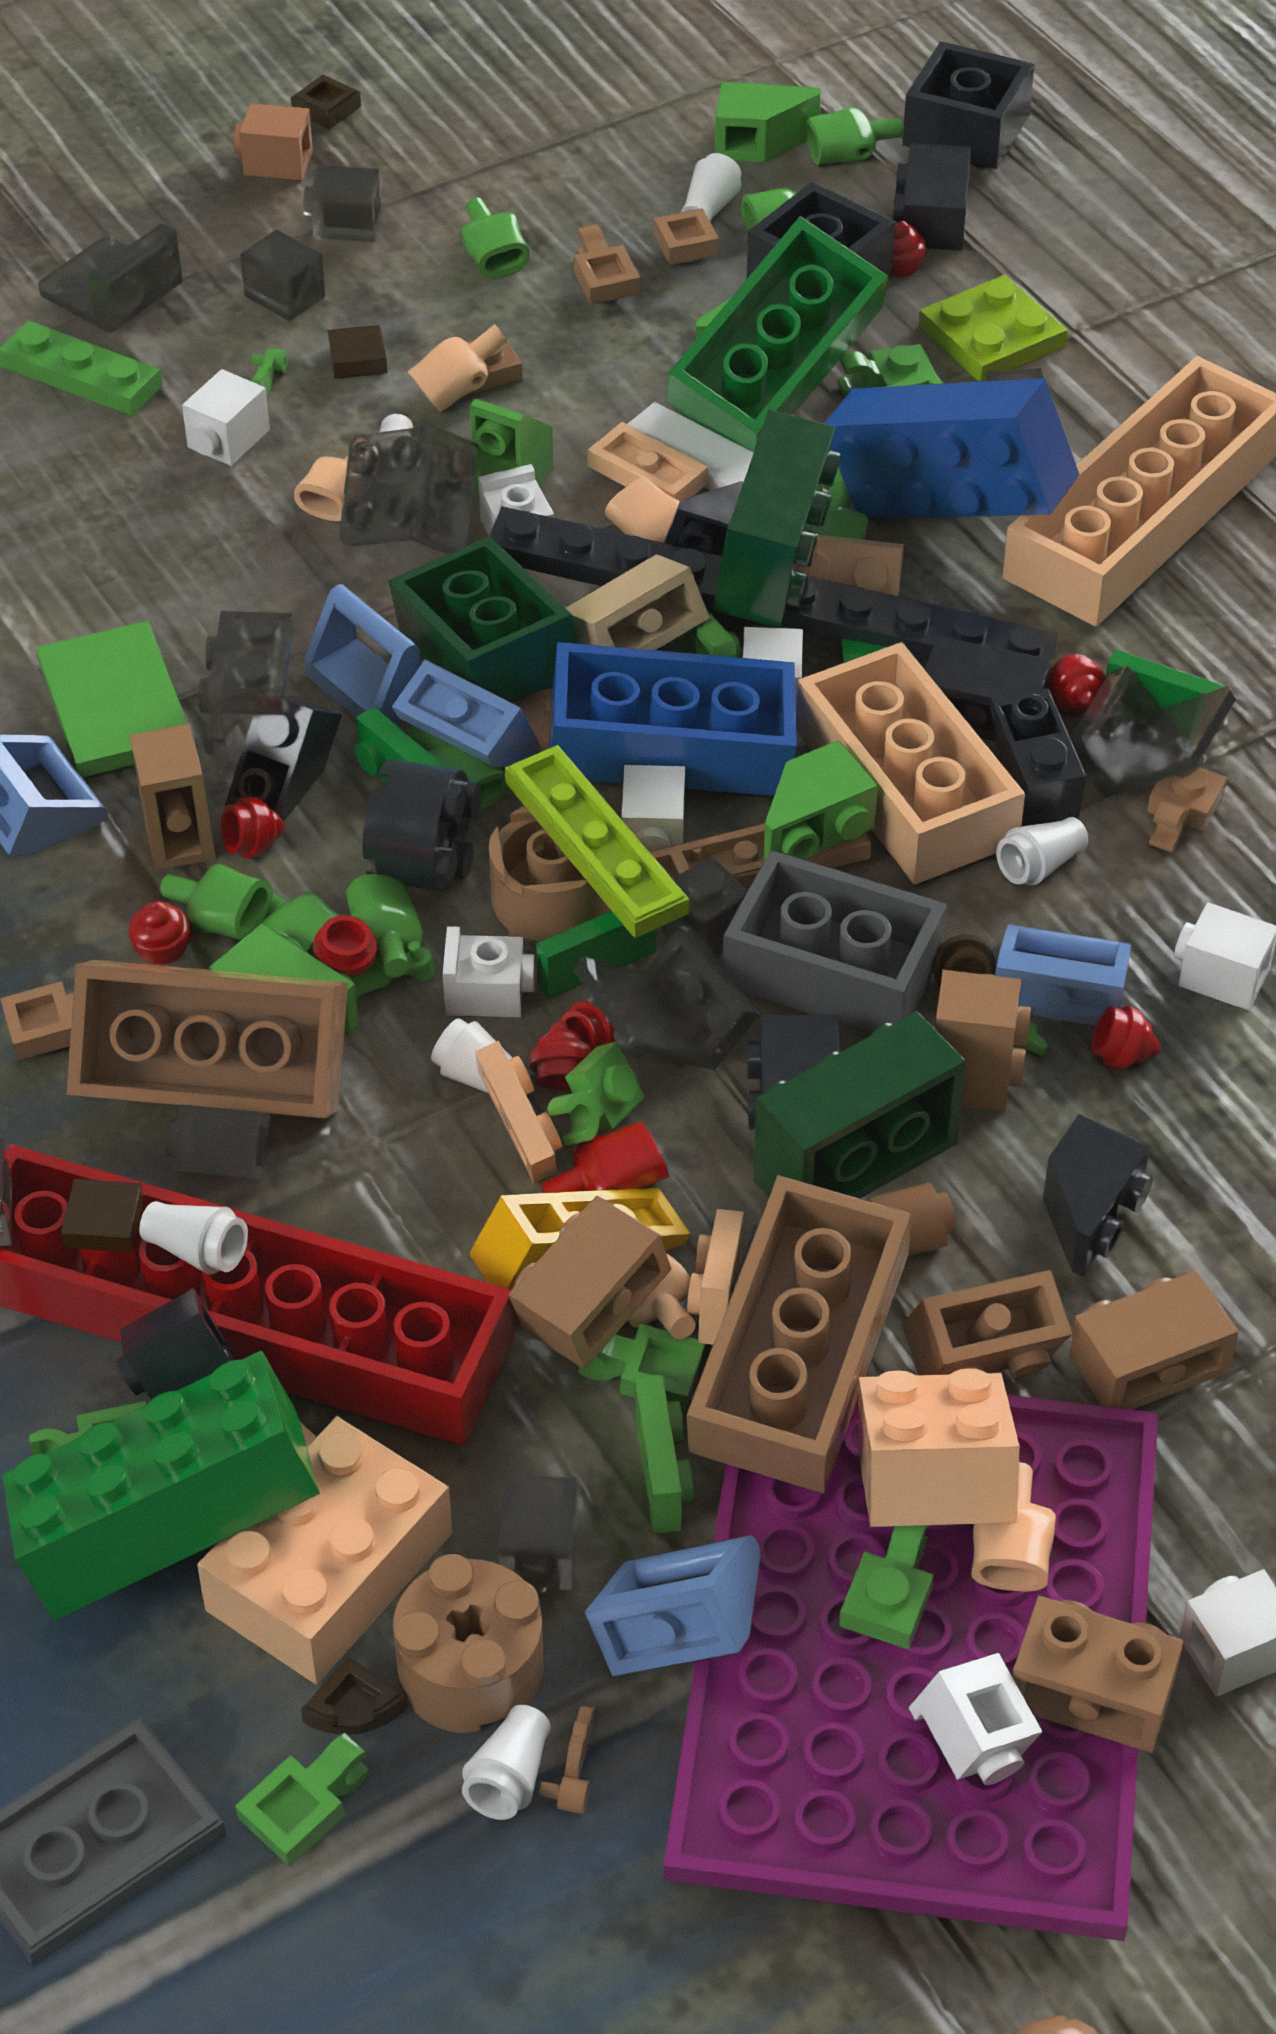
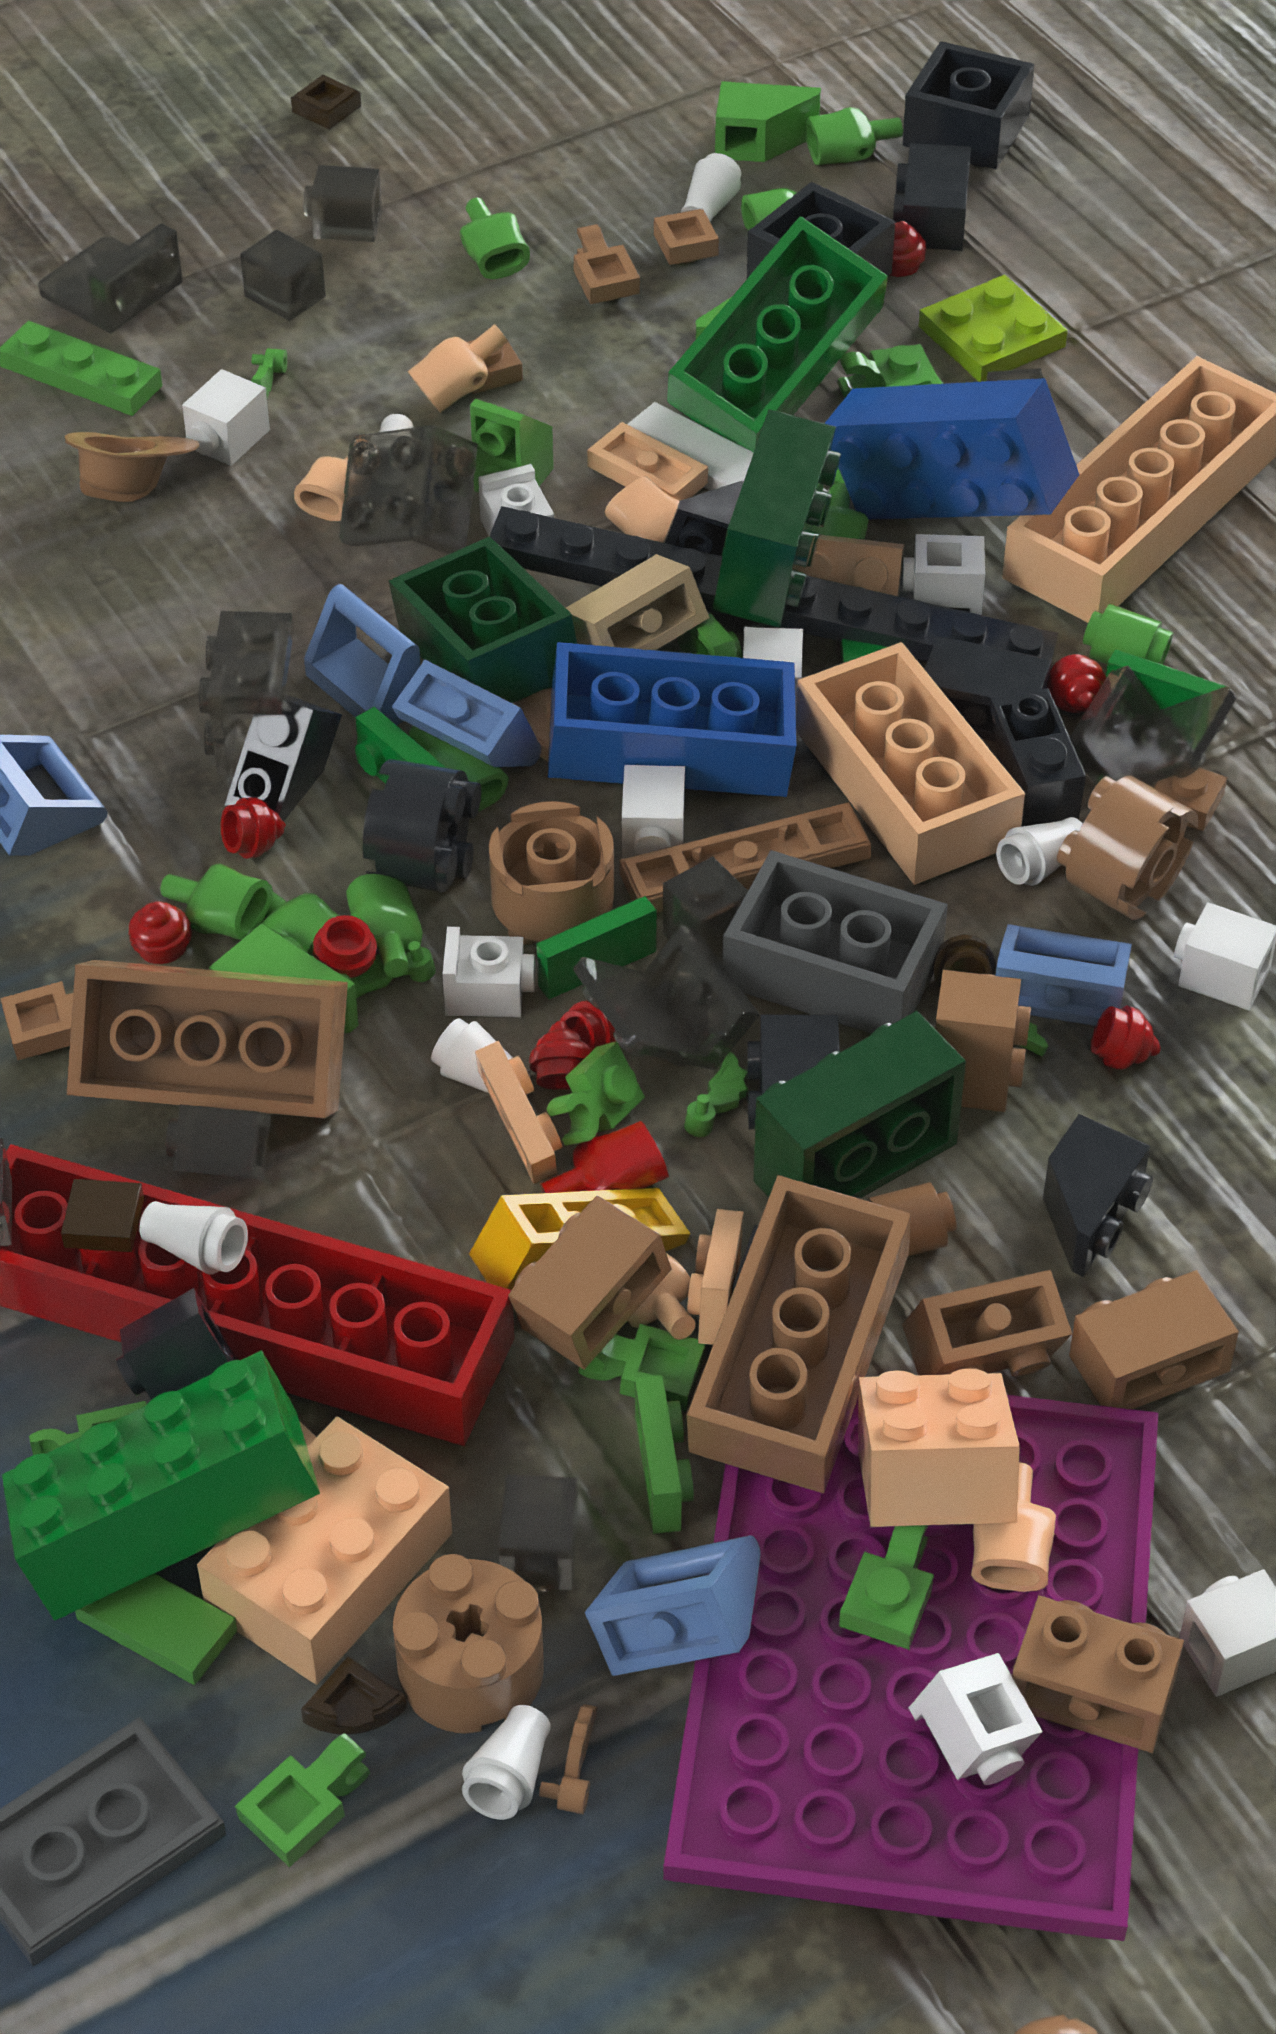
bright green tile [36,621,188,778] -> none
medium nougat brick [129,723,216,870] -> none
nougat brick [233,103,313,180] -> none
dark brown tile [328,325,388,378] -> none
lime tile [505,745,689,938] -> none
bright green slope [764,740,878,861] -> none
none -> medium nougat piece [64,432,200,502]
none -> bright green tile [75,1573,237,1686]
none -> bright green piece [684,1052,748,1137]
none -> white brick [902,534,985,615]
none -> medium nougat brick [1057,775,1199,920]
none -> bright green brick [1083,604,1174,665]

